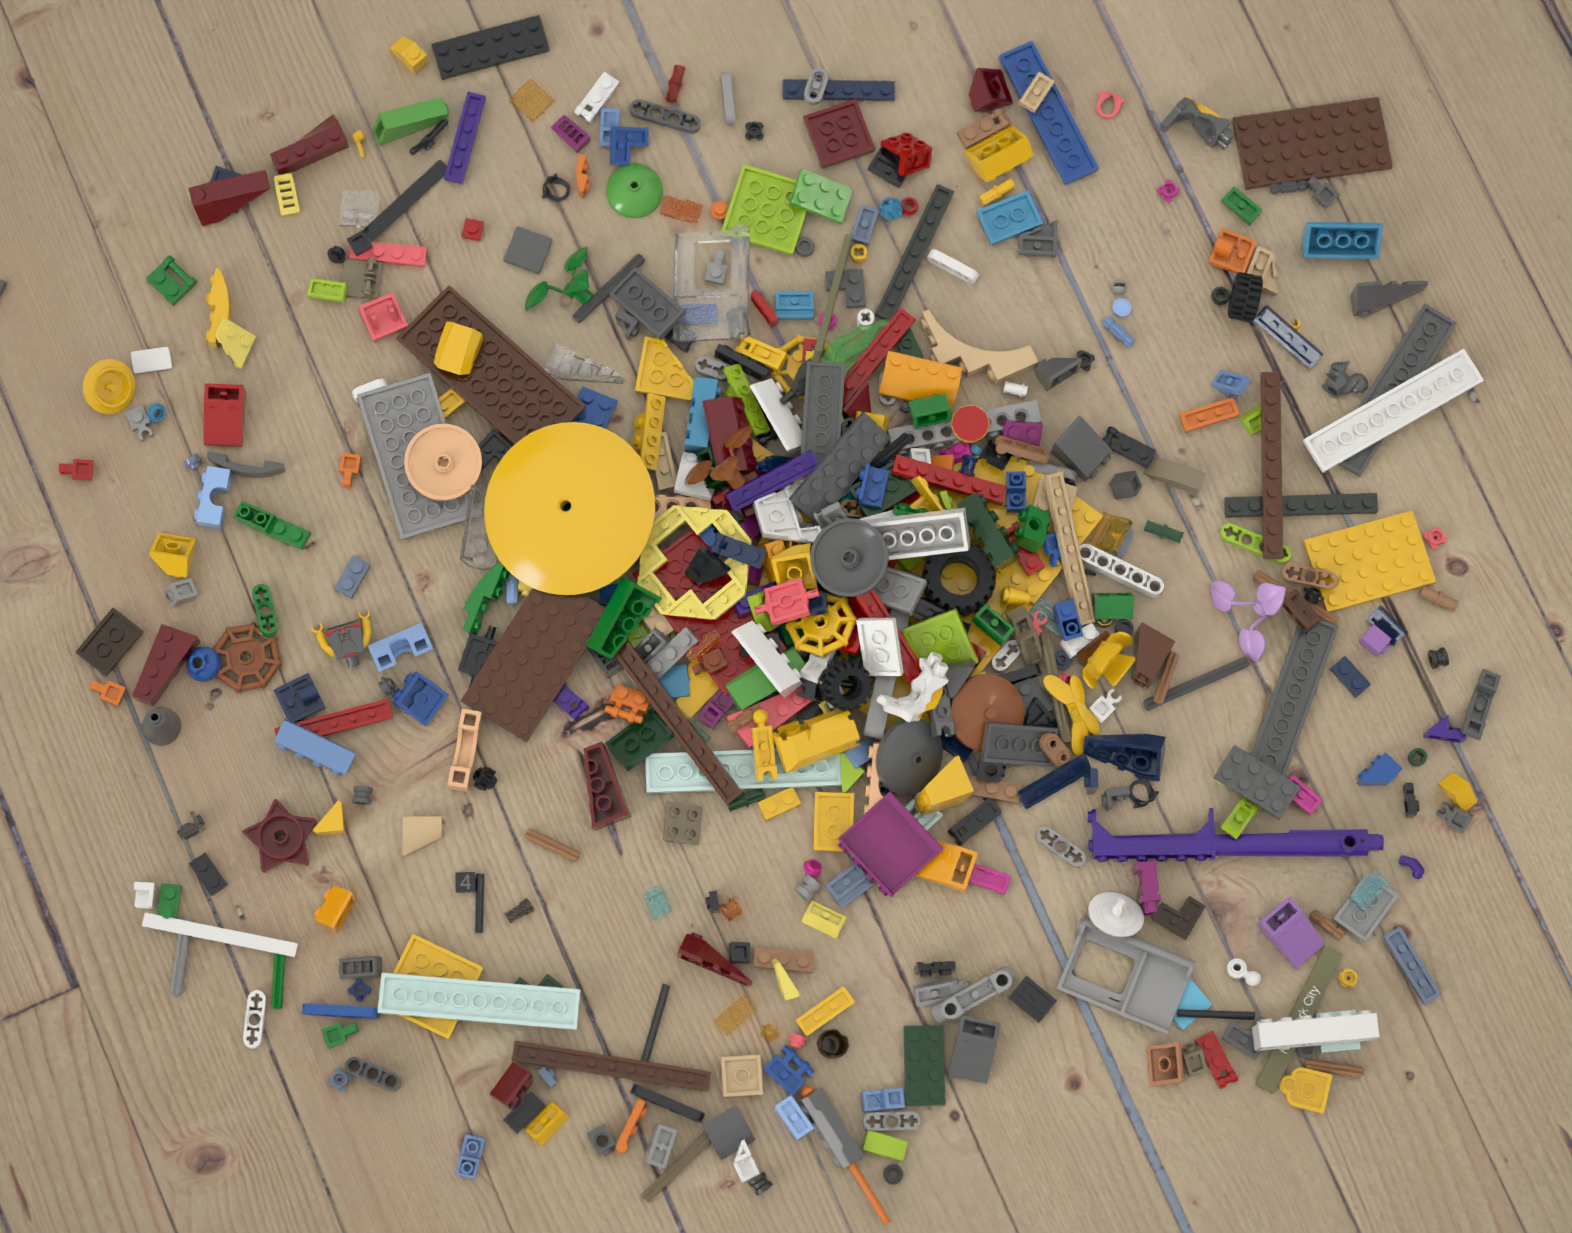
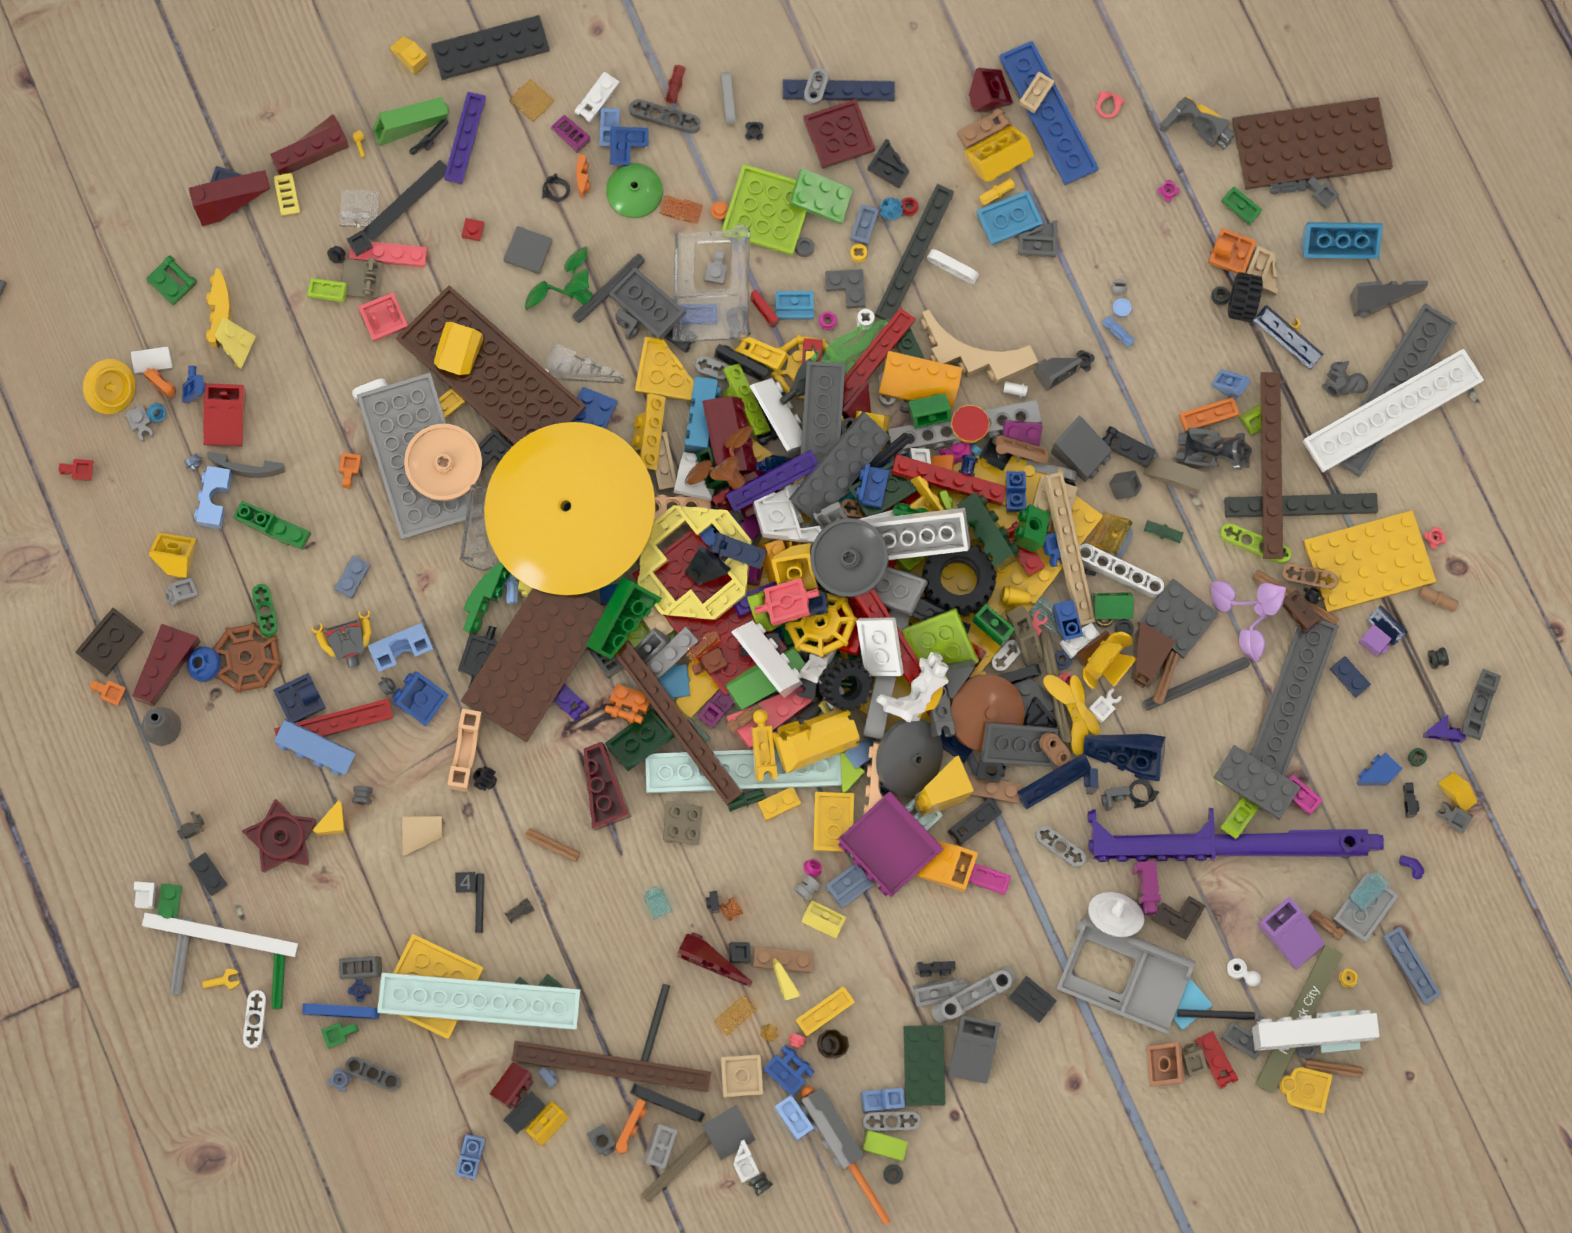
light orange slope [314,885,356,933] -> none
olive tile [812,234,852,363] -> none
red bracket [880,132,933,176] -> none
none -> orange plate [143,368,176,399]
none -> blue plate [182,366,205,403]
none -> yellow bar [202,969,240,990]
none -> dark grey plate [1137,579,1219,659]
none -> dark grey hips [1176,427,1252,470]

